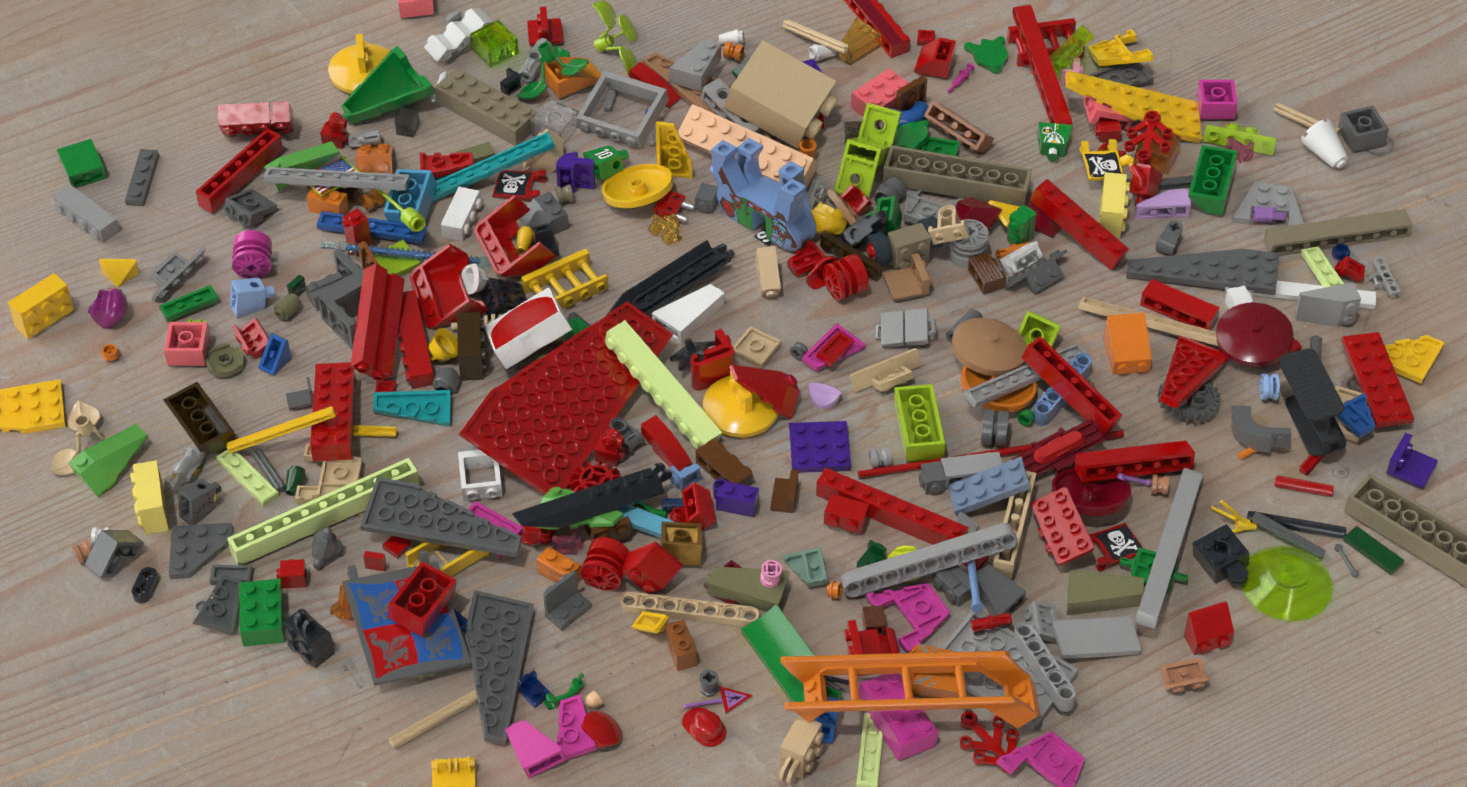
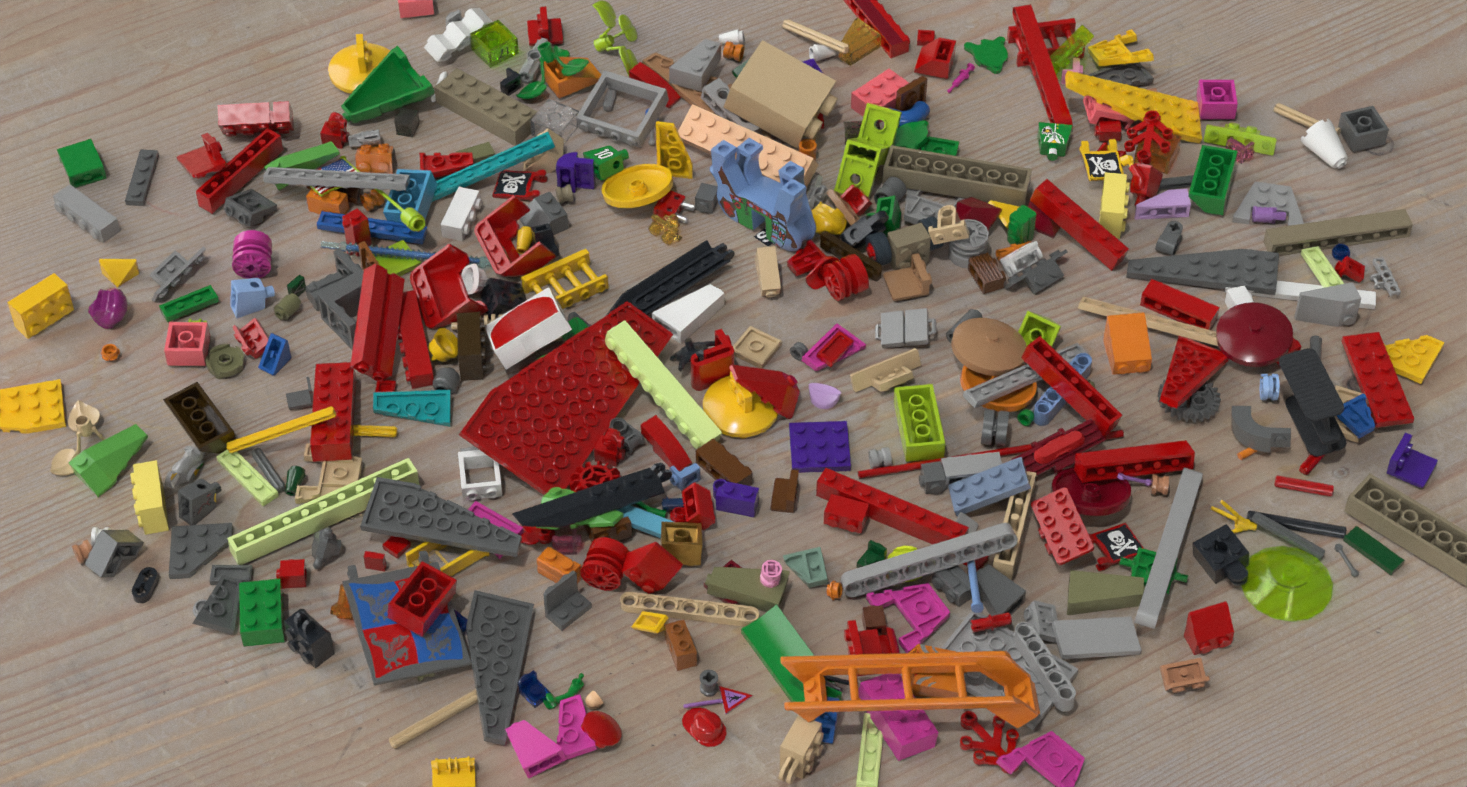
dark orange brick [924,100,995,154] -> none
none -> red bracket [176,133,227,179]

